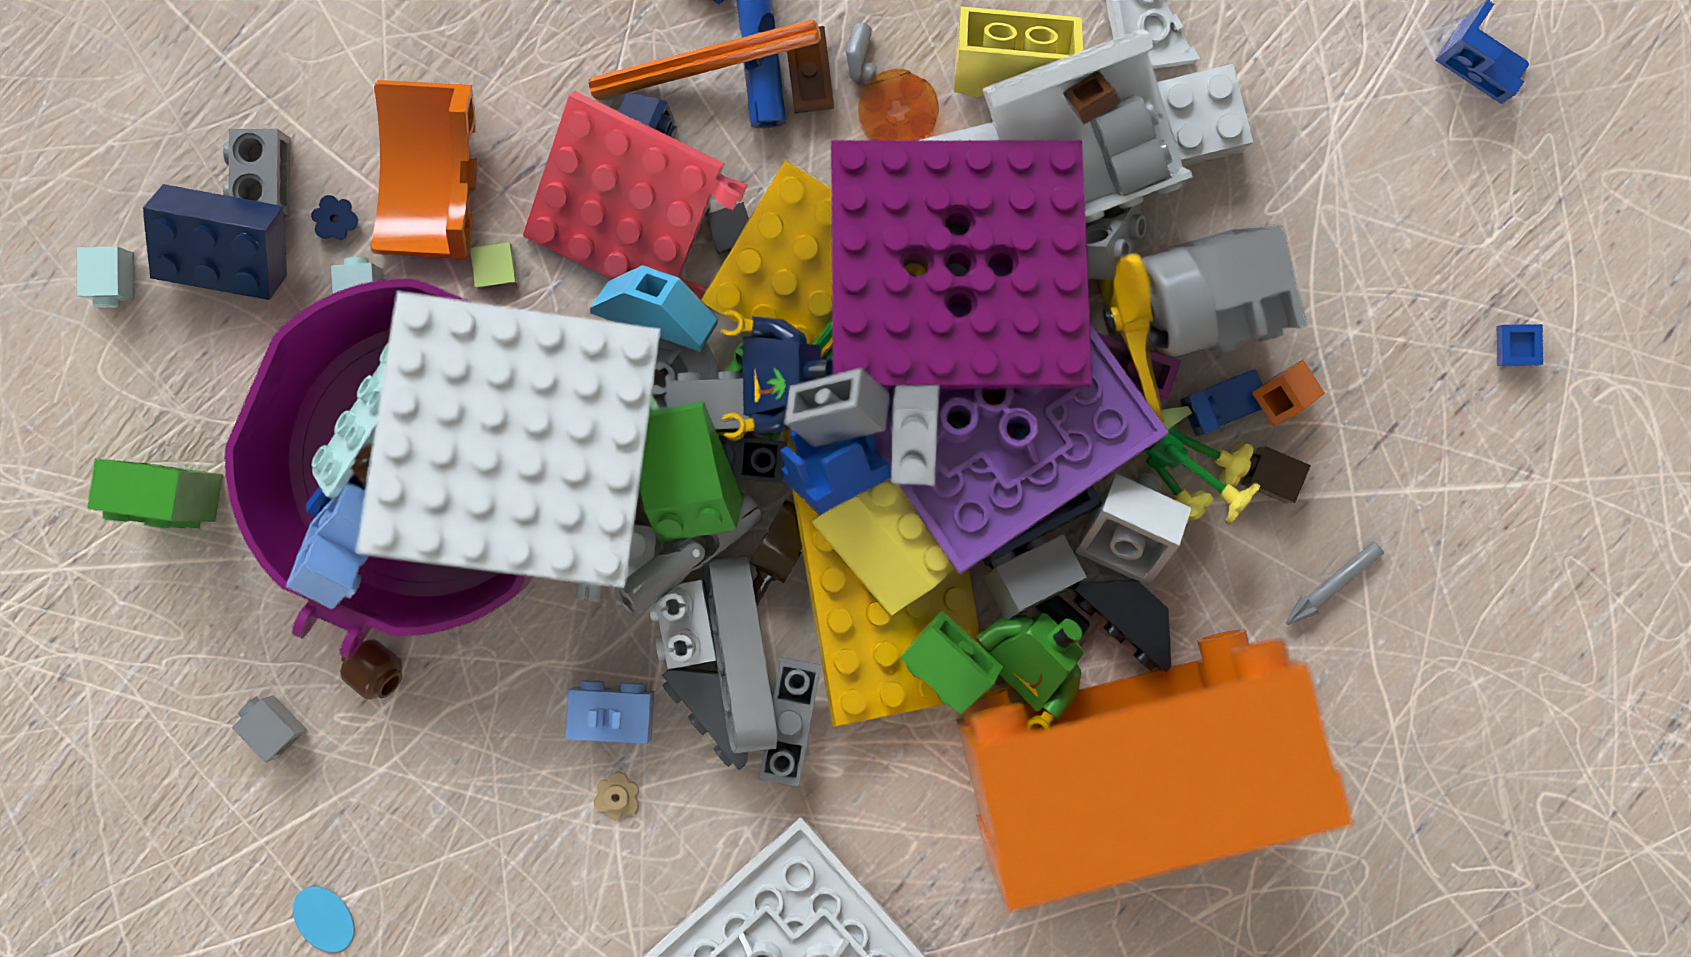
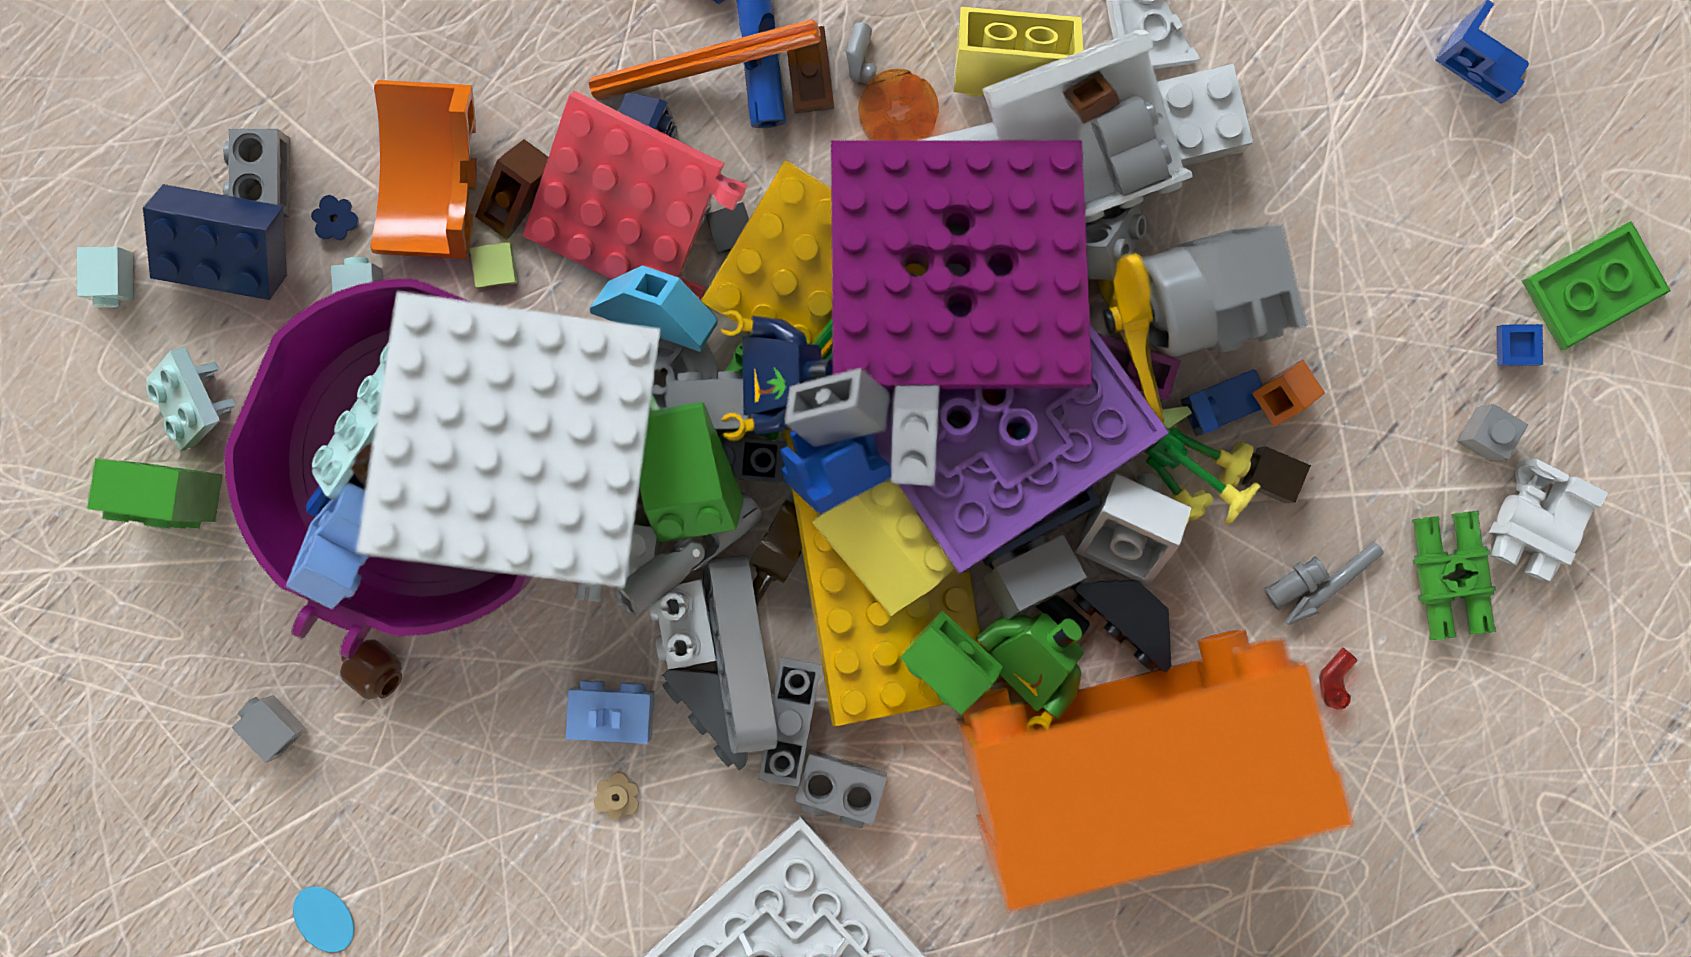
none -> light aqua plate [146,347,236,451]
none -> reddish brown slope [475,139,548,240]
none -> light grey brick [795,749,887,828]
none -> light grey pin [1263,556,1330,610]
none -> clear red arm [1319,647,1358,710]
none -> bright green pin [1412,511,1496,640]
none -> light grey brick [1457,404,1529,462]
none -> white hips [1489,459,1608,582]
none -> bright green tile [1522,221,1671,350]

